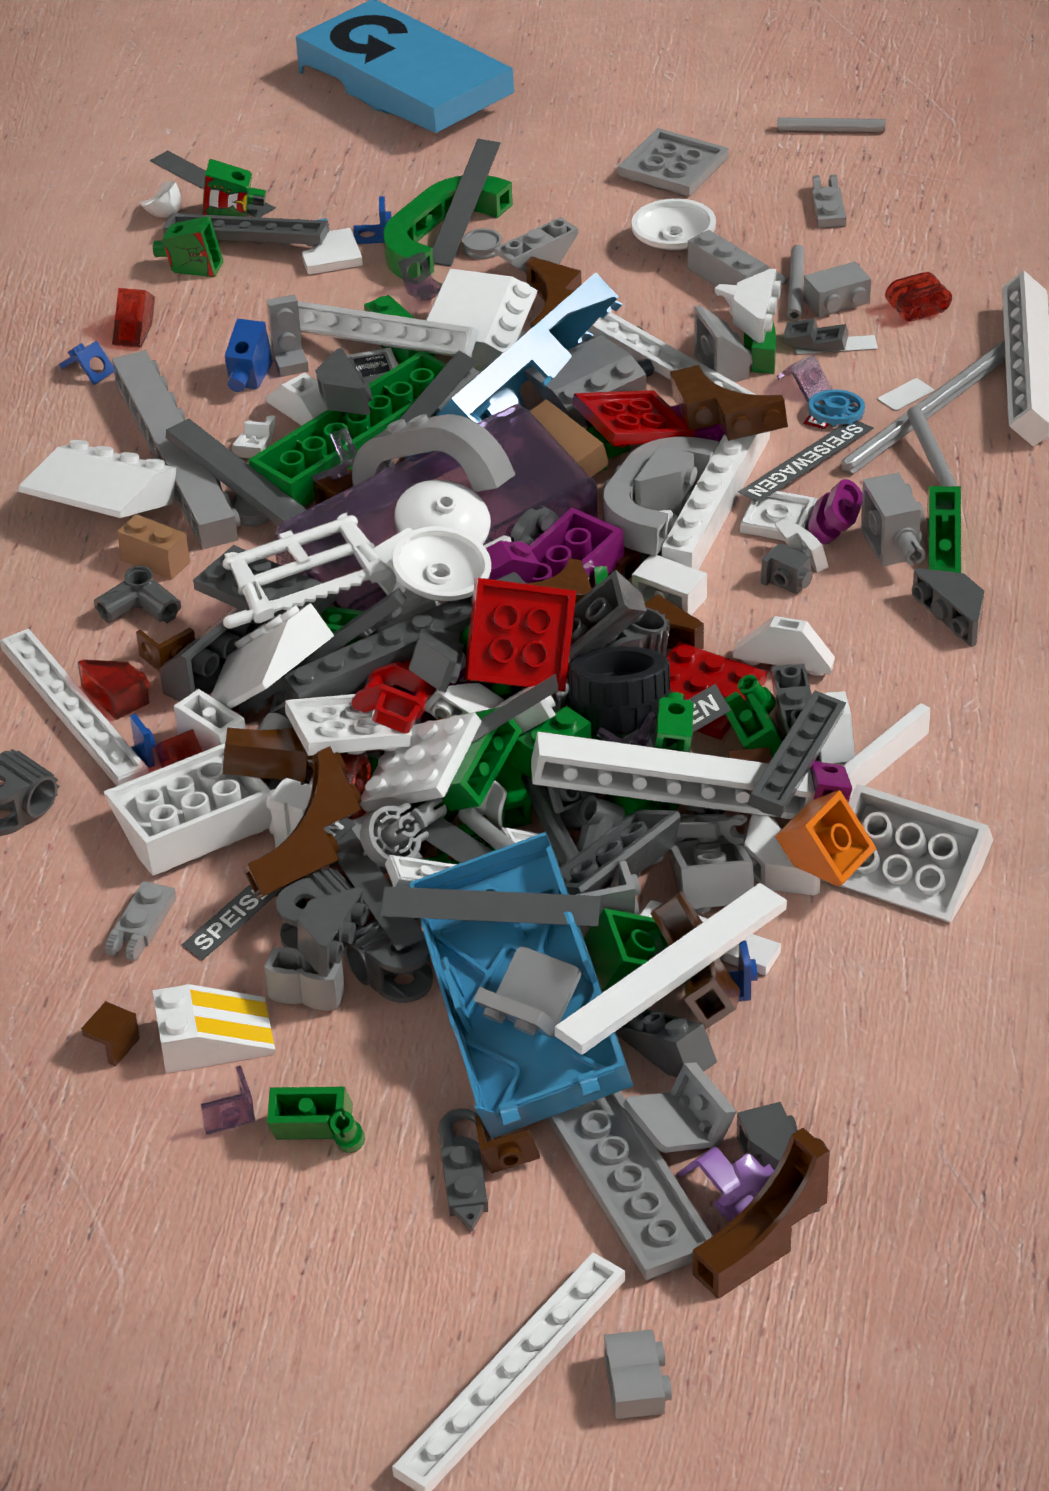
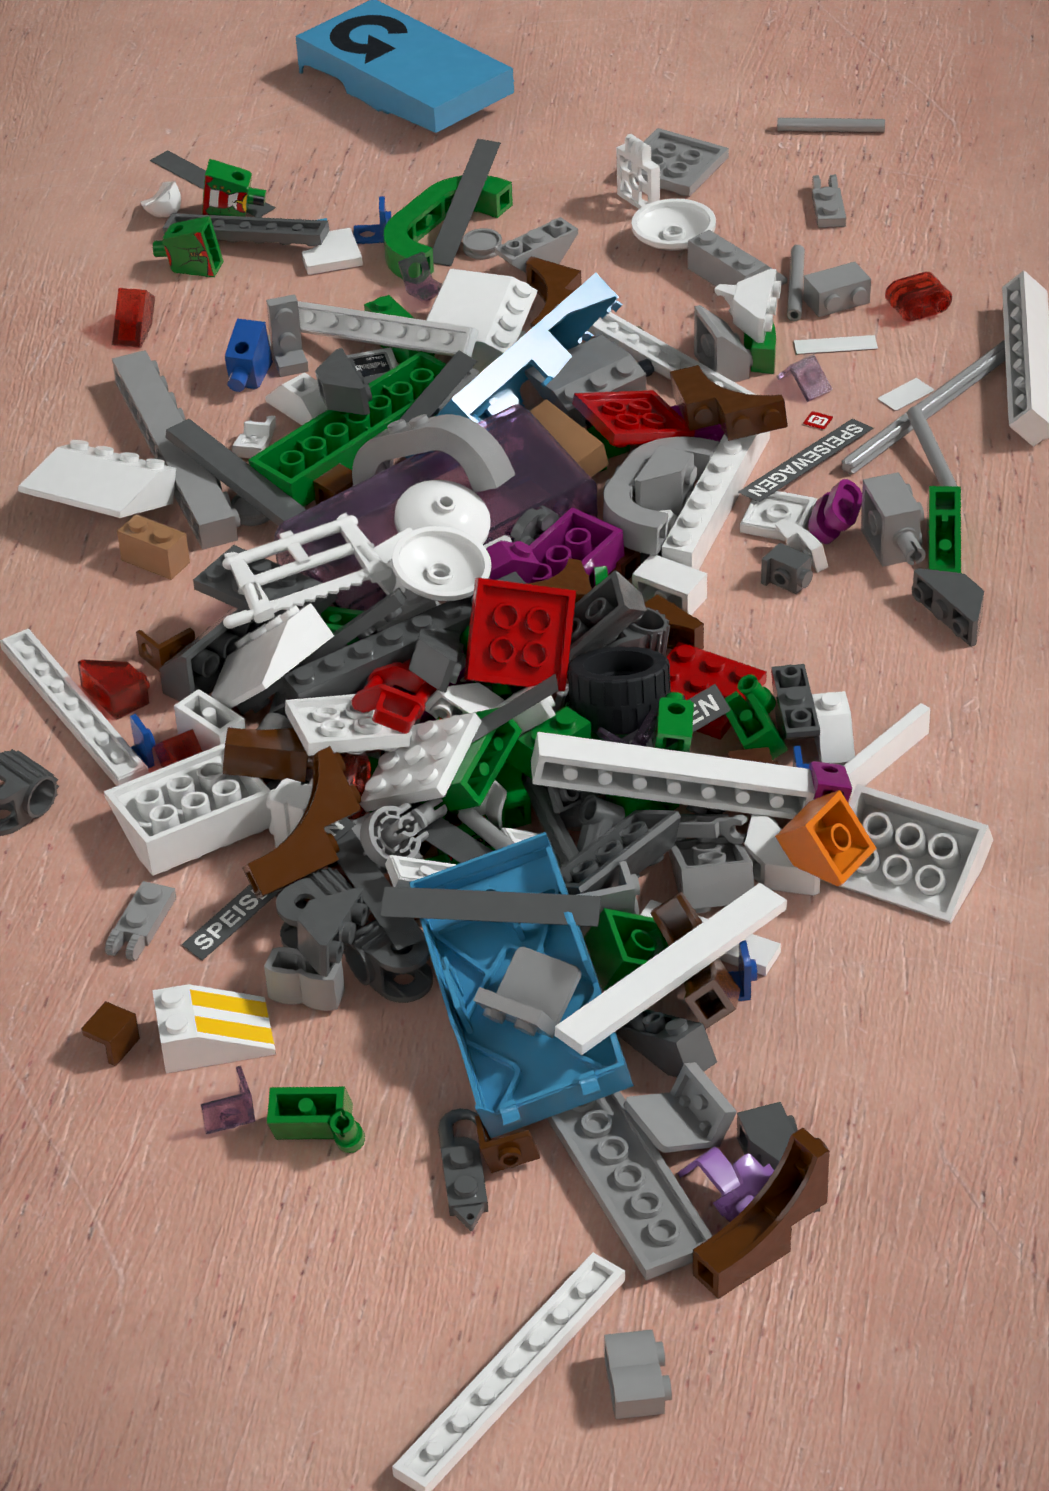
blue bracket [59,341,114,385] -> none
dark grey piece [94,566,181,623] -> none
bracket [312,428,357,481] -> none
white slope [732,616,835,676] -> none
dark grey plate [747,690,846,818] -> none
dark grey slope [783,318,849,351] -> none
dark azure wheel [808,390,865,427] -> none
none -> white piece [616,134,660,209]

